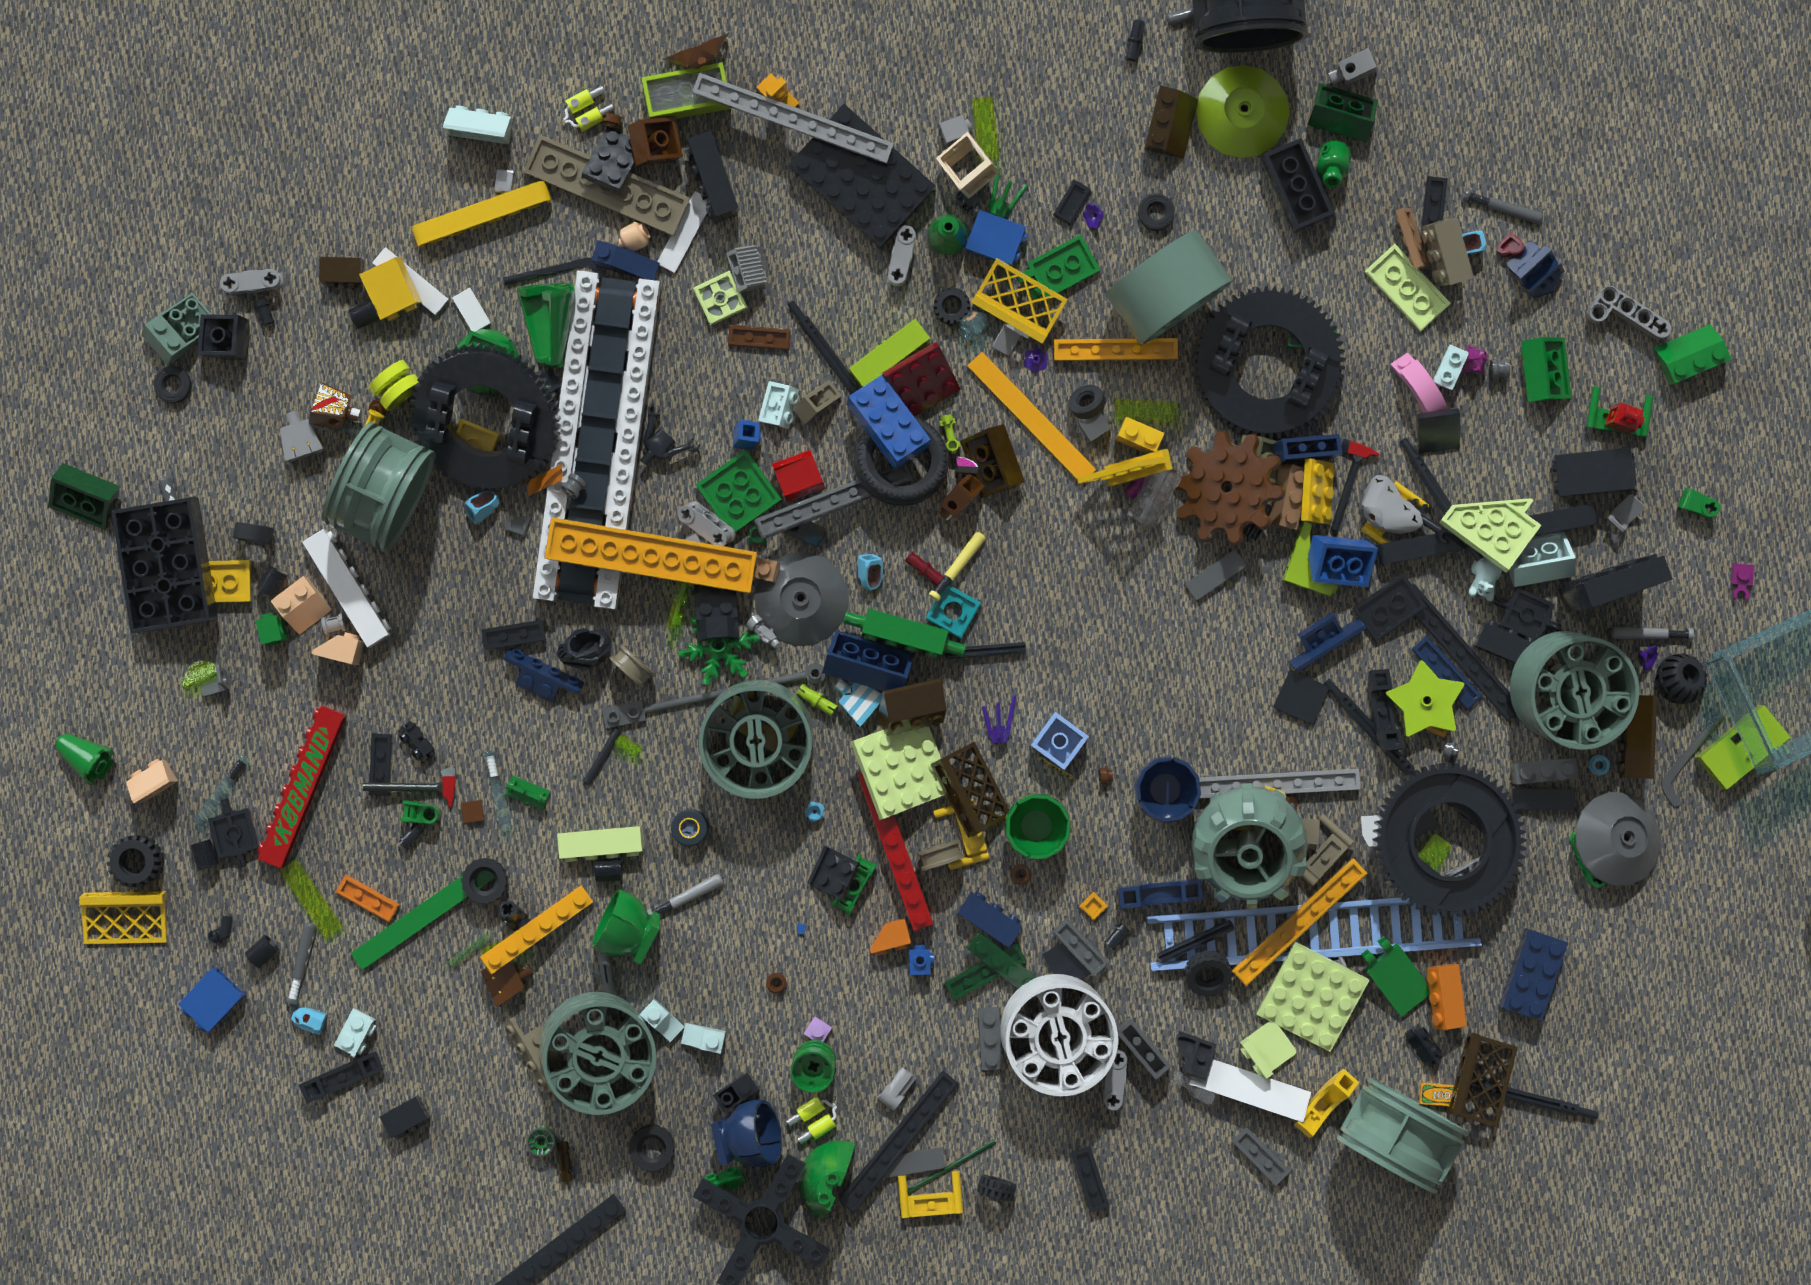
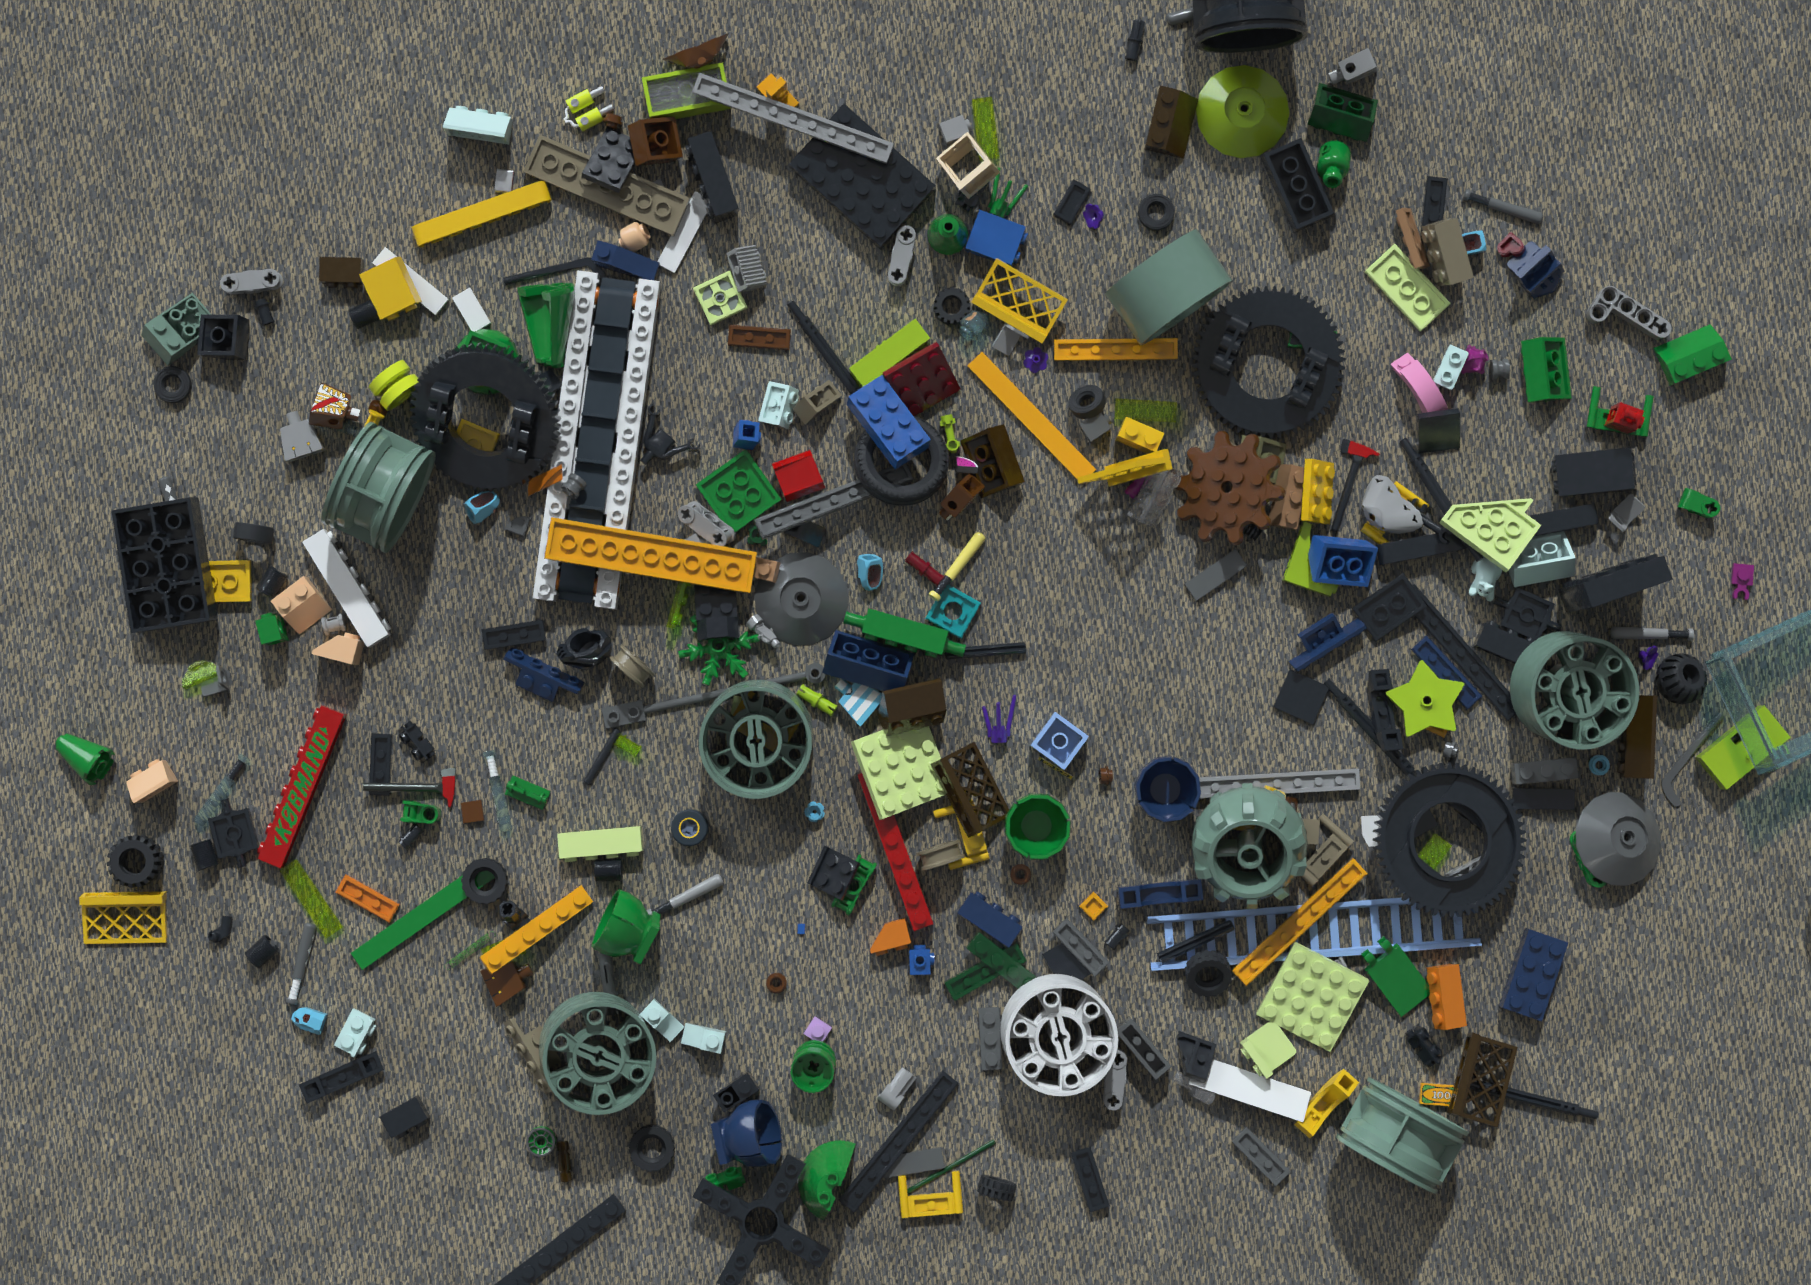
dark green slope [48,463,120,530] -> none
blue brick [178,967,246,1032] -> none
neon yellow piece [786,1096,837,1144] -> none
green tile [1017,234,1100,300] -> none
dark blue brick [1273,434,1343,464] -> none

